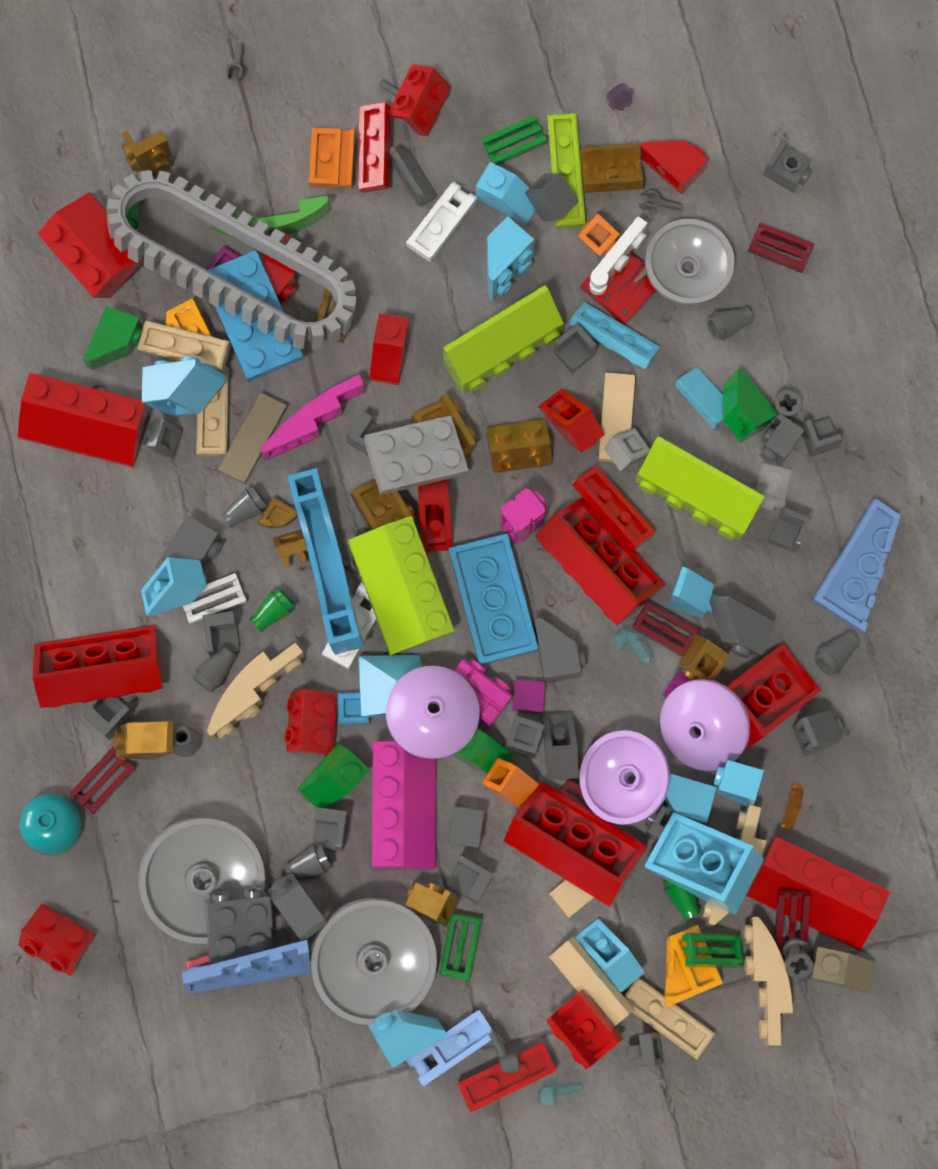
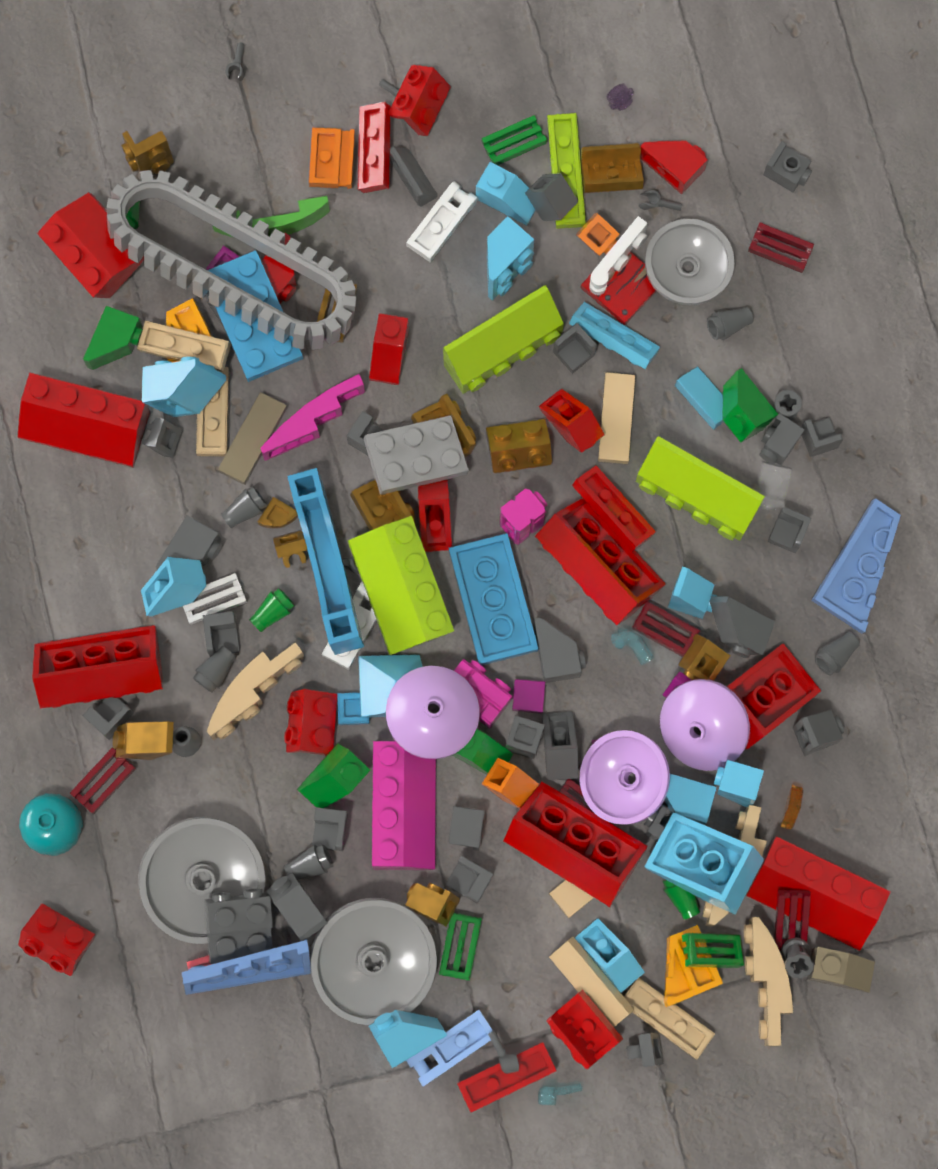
light grey slope [605,428,650,471] -> none

